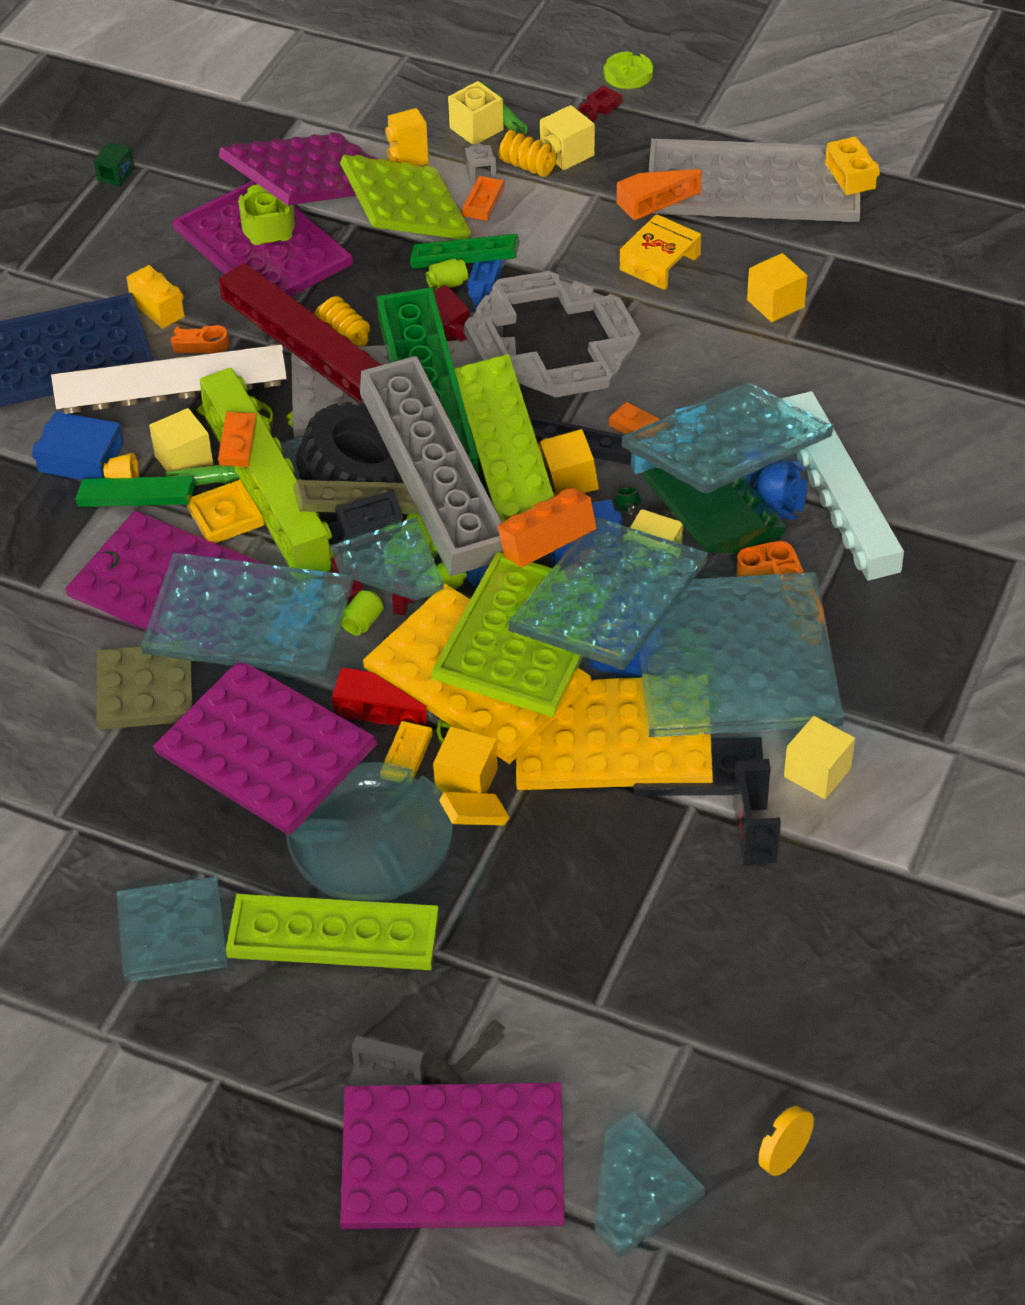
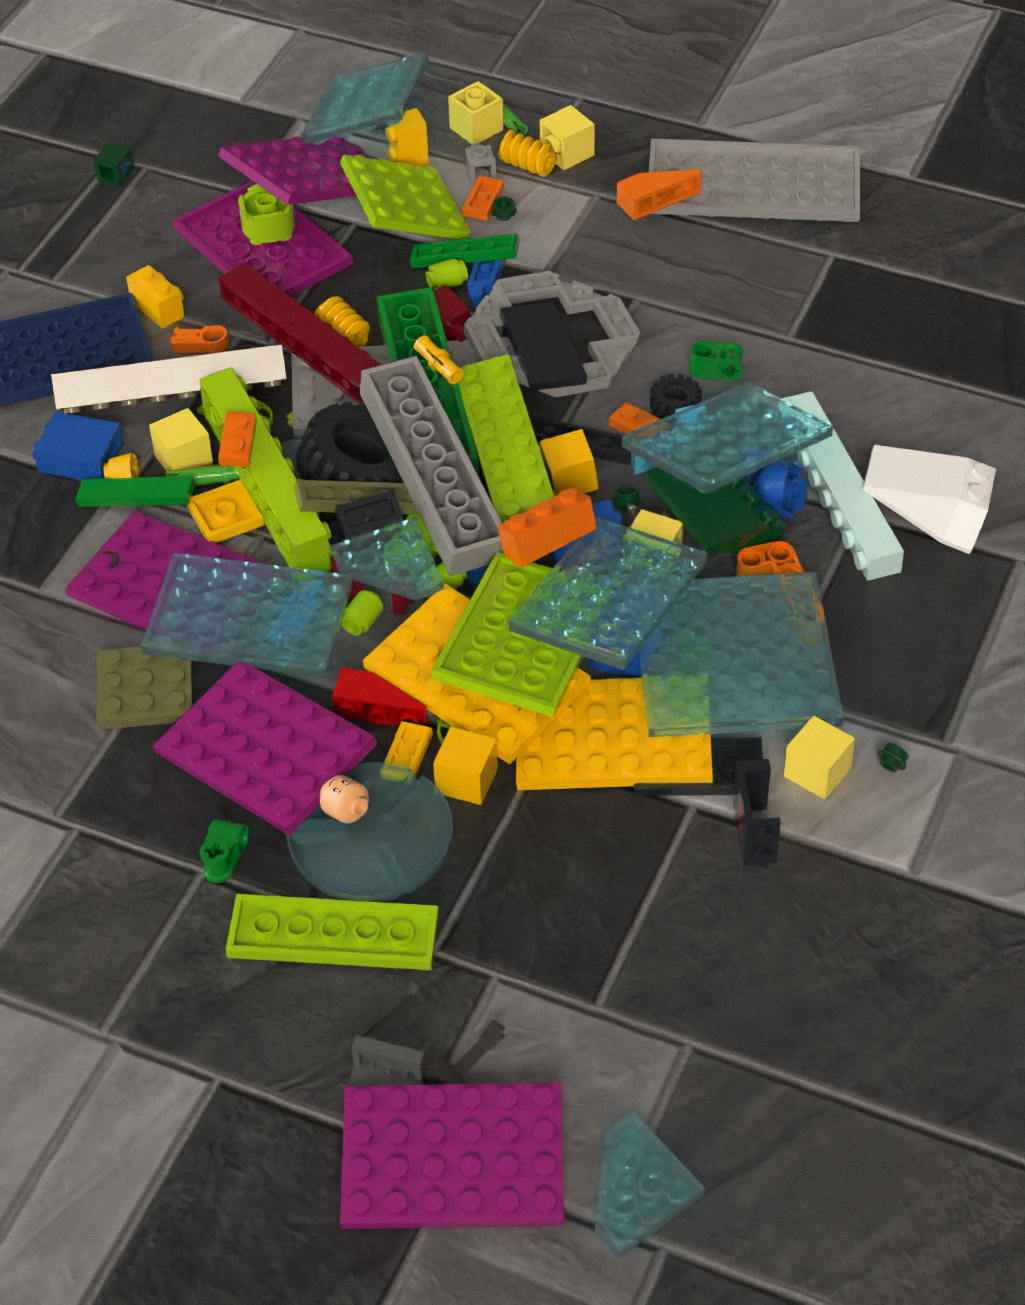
clear light blue plate [116,876,228,983] -> none
yellow tile [439,792,510,826] -> none
dark red plate [578,85,622,122] -> none
lime tile [603,51,653,89] -> none
yellow panel [620,214,702,290] -> none
yellow head [747,253,808,323] -> none
yellow tile [758,1105,814,1176] -> none
yellow brick [825,136,880,196] -> none
none -> green piece [199,819,249,883]
none -> clear light blue plate [301,52,429,144]
none -> light nougat head [320,775,369,824]
none -> yellow pin [414,335,464,385]
none -> dark green plate [491,196,517,221]
none -> black tile [500,302,587,391]
none -> black tyre [650,374,702,425]
none -> green piece [689,341,743,381]
none -> white wedge [862,445,996,554]
none -> dark green plate [877,743,909,772]

